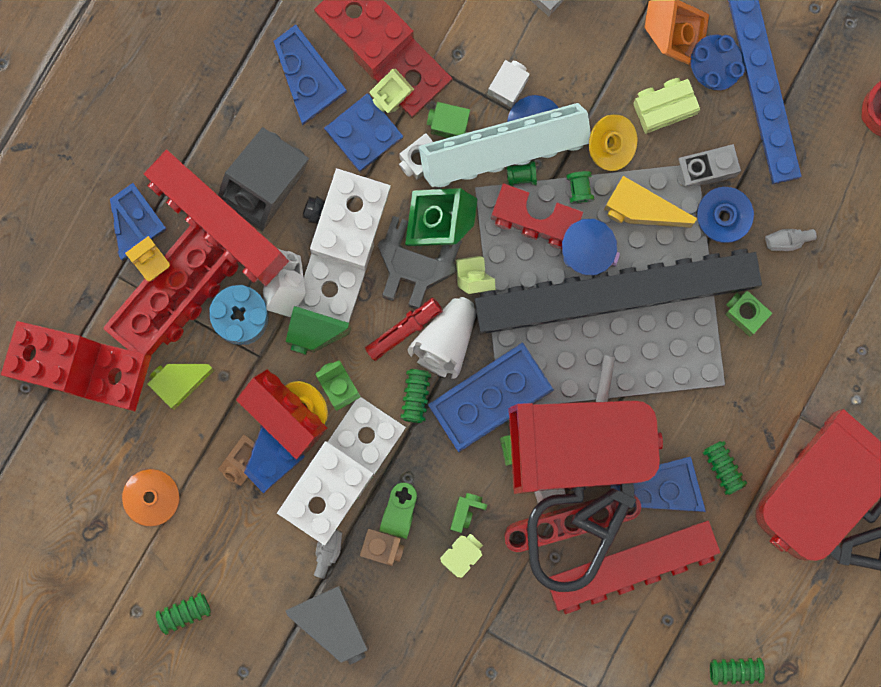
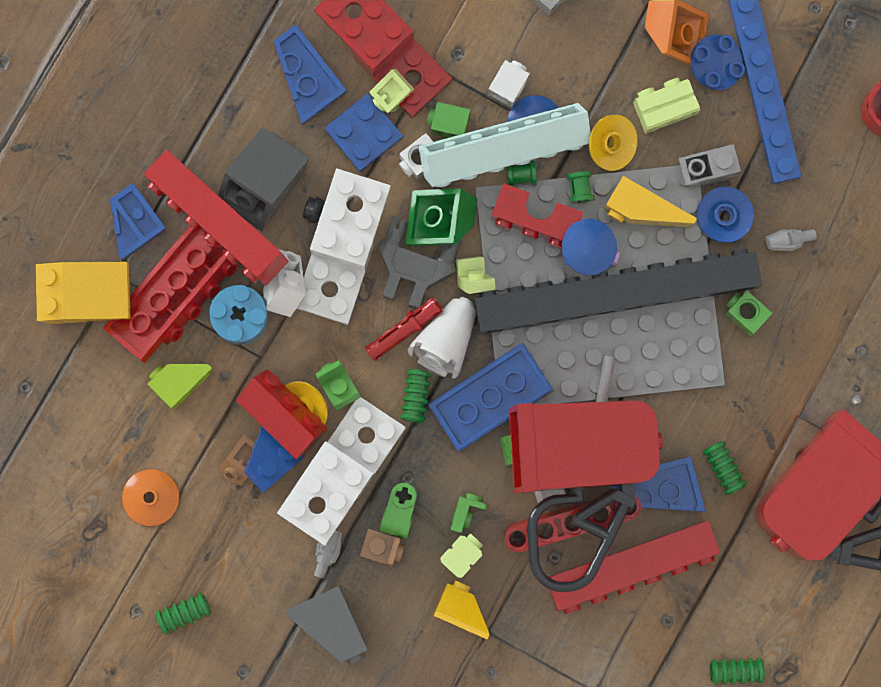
red bracket [1,321,152,412] -> none
yellow slope [125,236,170,281] -> none
green slope [285,306,351,355] -> none
none -> yellow slope [36,262,130,324]
none -> yellow slope [434,580,490,639]

